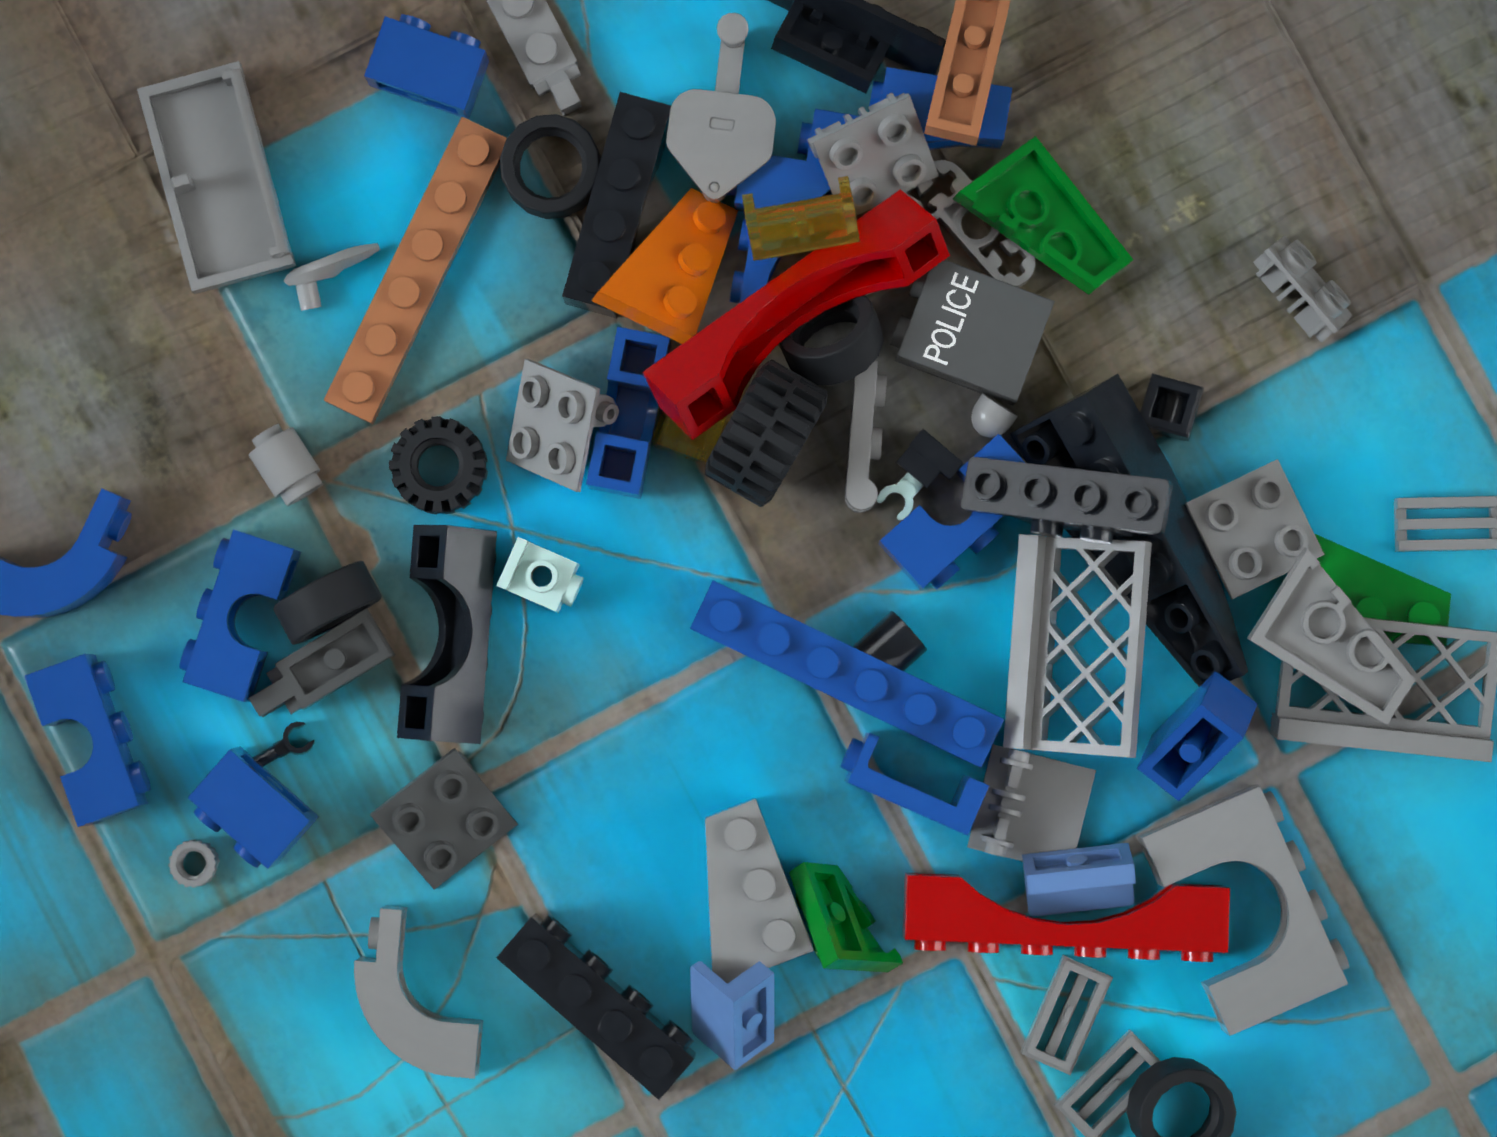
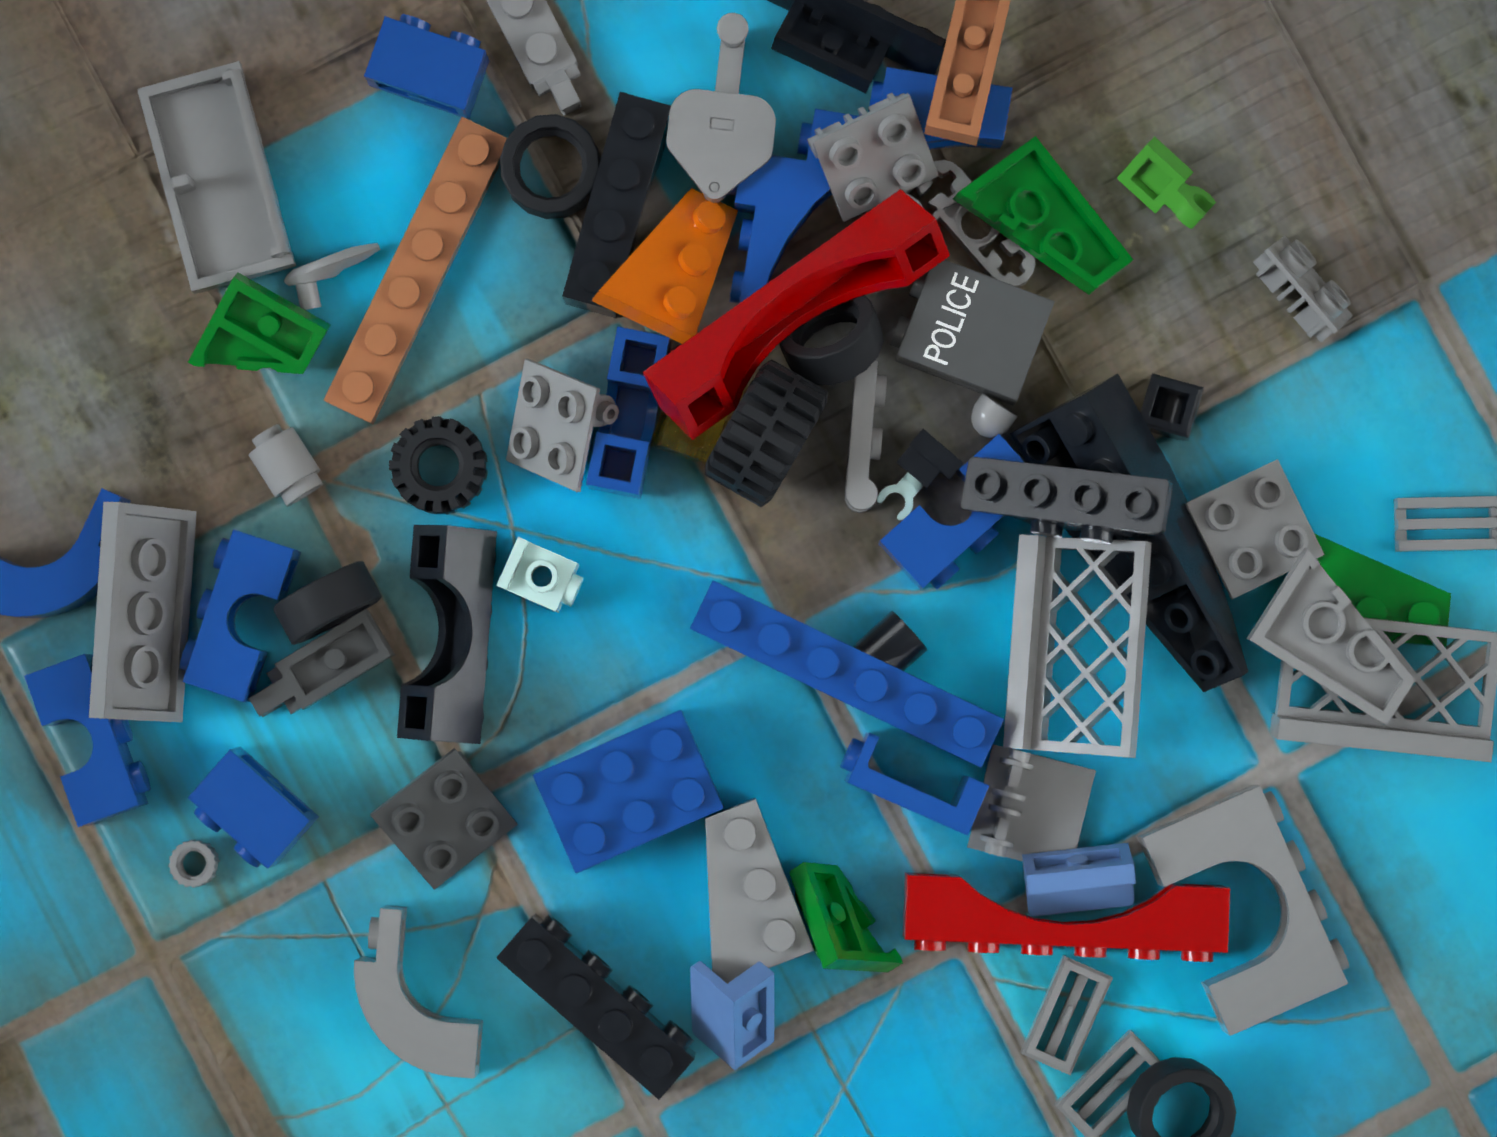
black hand [253,722,315,767] -> none
clear yellow hinge [742,176,860,261] -> none
blue brick [1137,671,1257,801] -> none
none -> light grey plate [89,502,197,722]
none -> green wing [188,272,331,374]
none -> blue brick [533,710,724,874]
none -> bright green plate [1117,136,1216,229]

